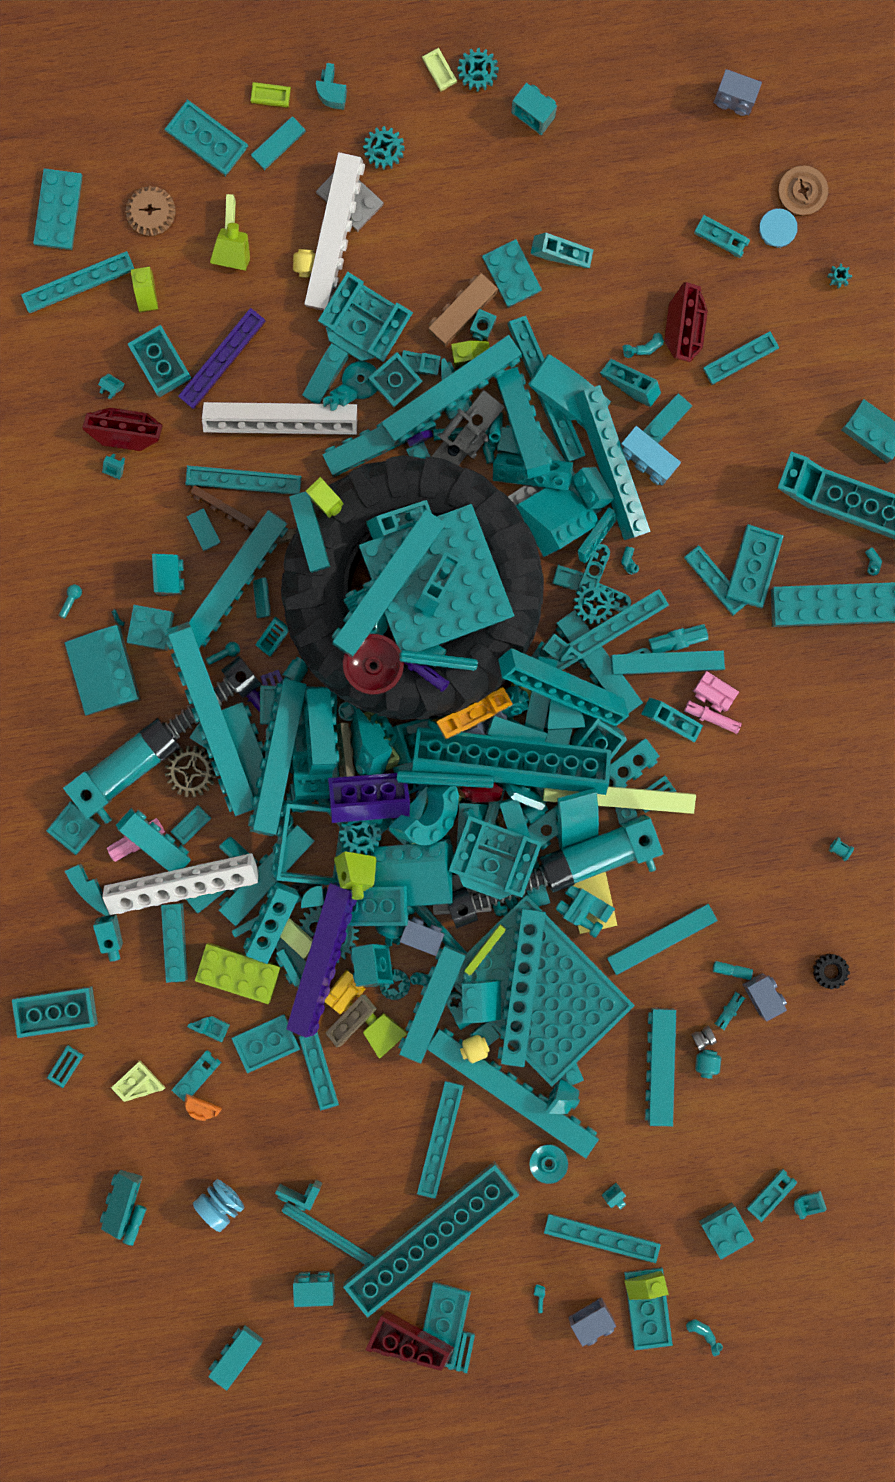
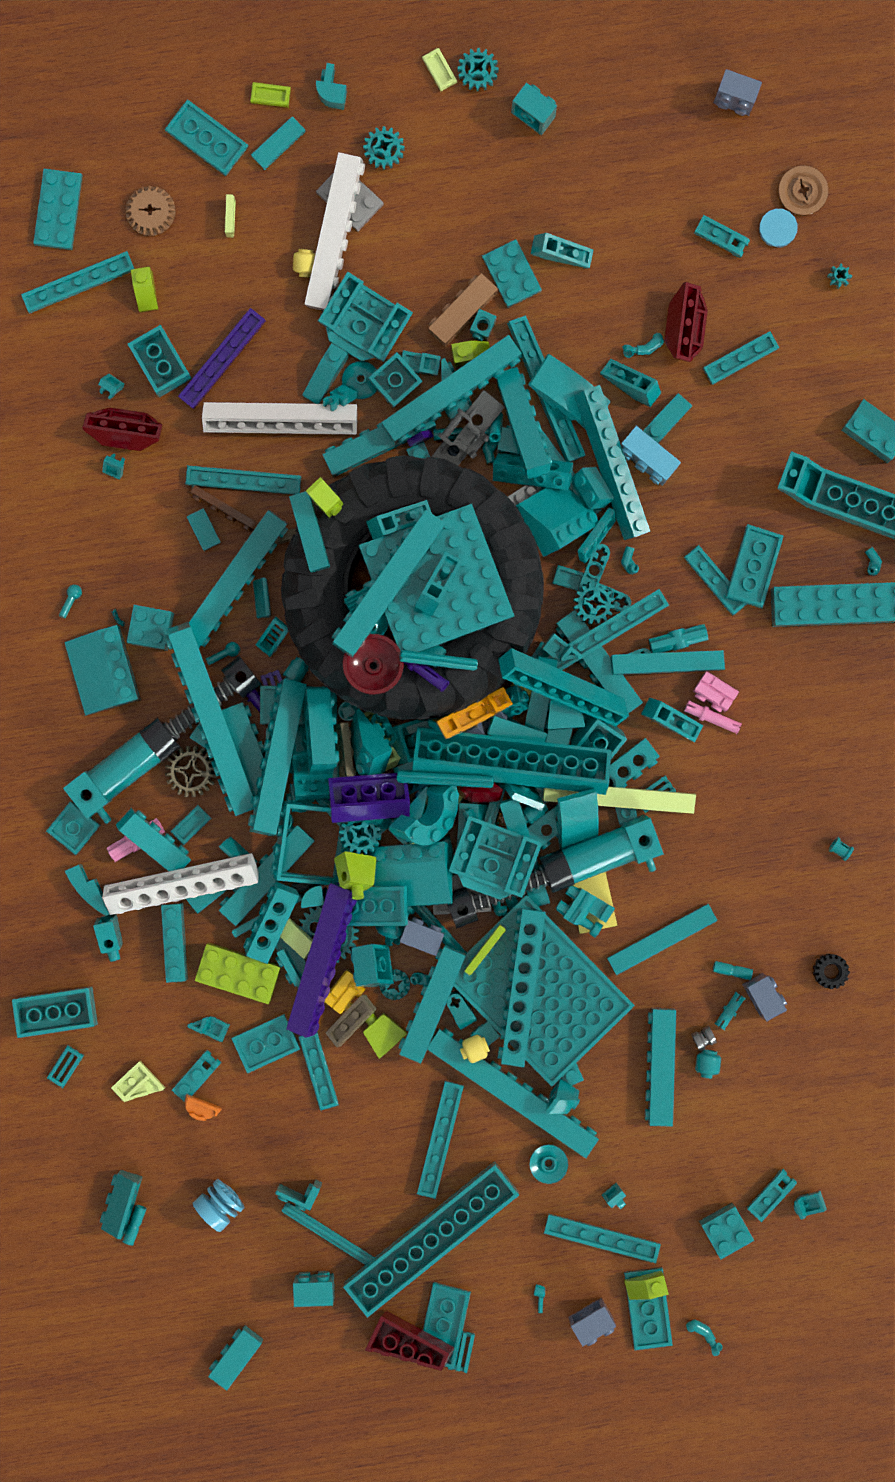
teal slope [152,554,185,596] -> none
lime torso [210,223,250,271] -> none
teal slope [462,981,502,1023] -> none

